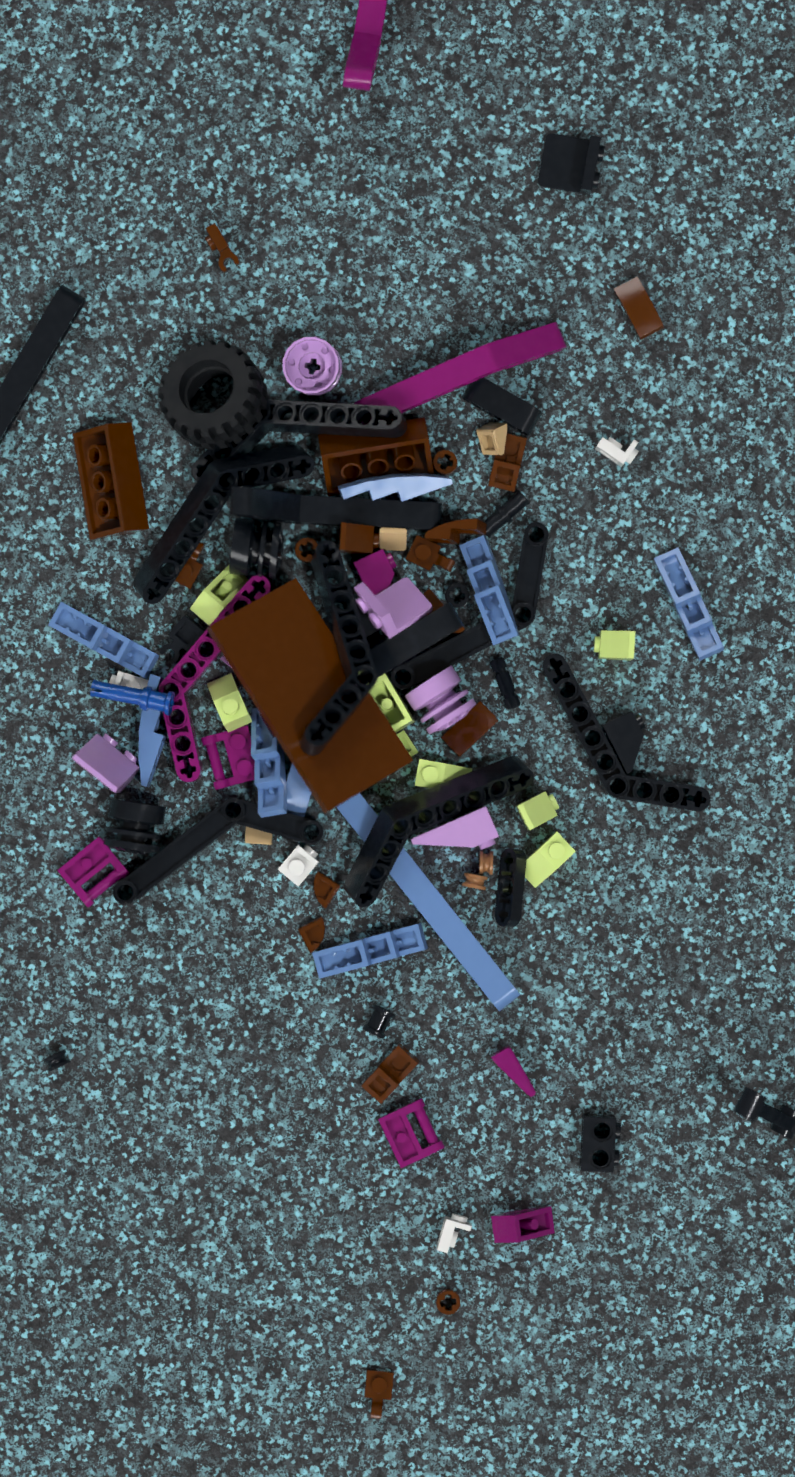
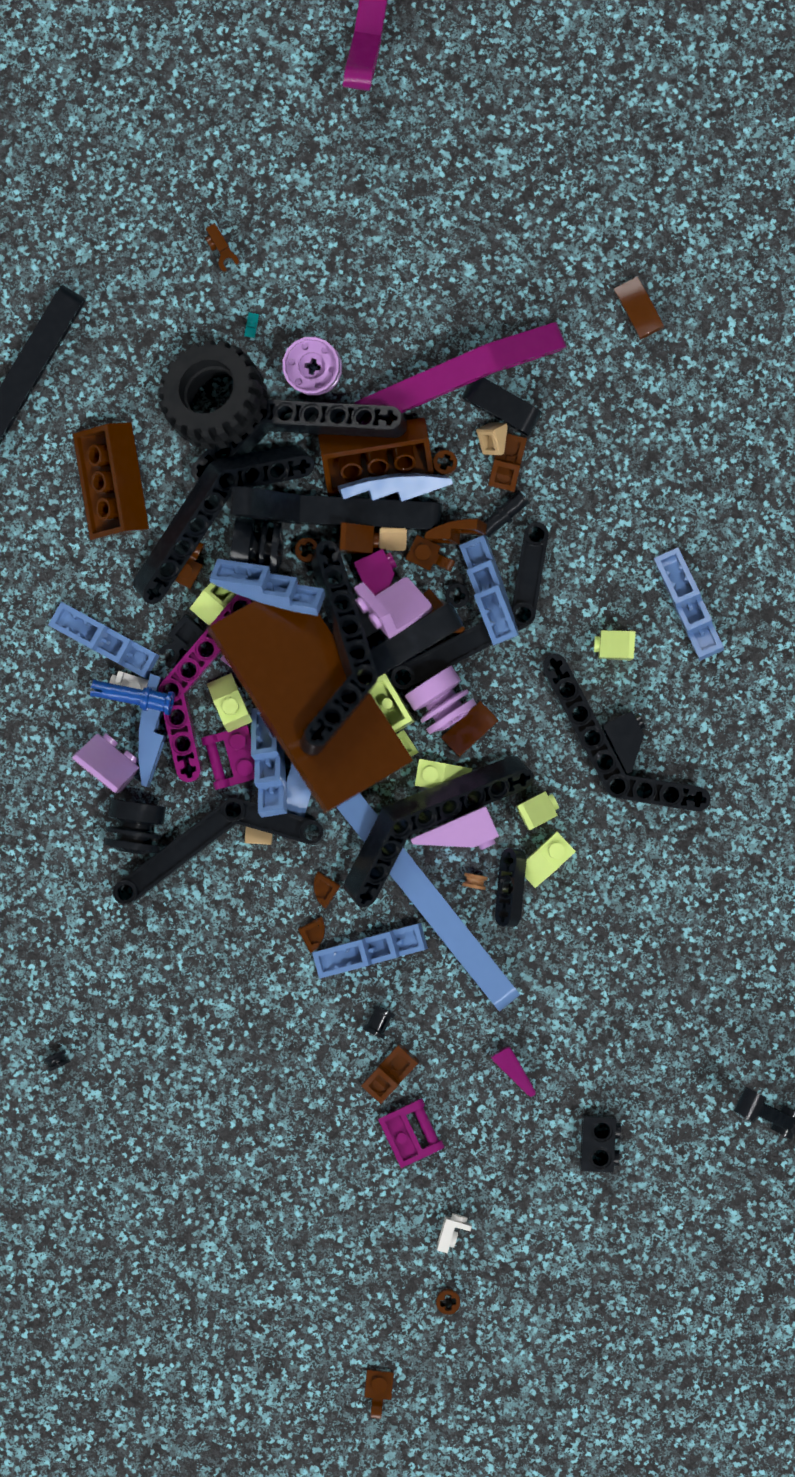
magenta plate [57,836,130,908] -> none
white bracket [278,844,319,887] -> none
medium nougat bush [479,851,493,875] -> none
black axle [490,657,520,710] -> none
magenta slope [491,1206,555,1243] -> none
black bracket [538,133,605,196] -> none
white bracket [595,437,639,467] -> none
none -> medium blue slope [209,559,325,616]
none -> teal piece [244,312,259,338]

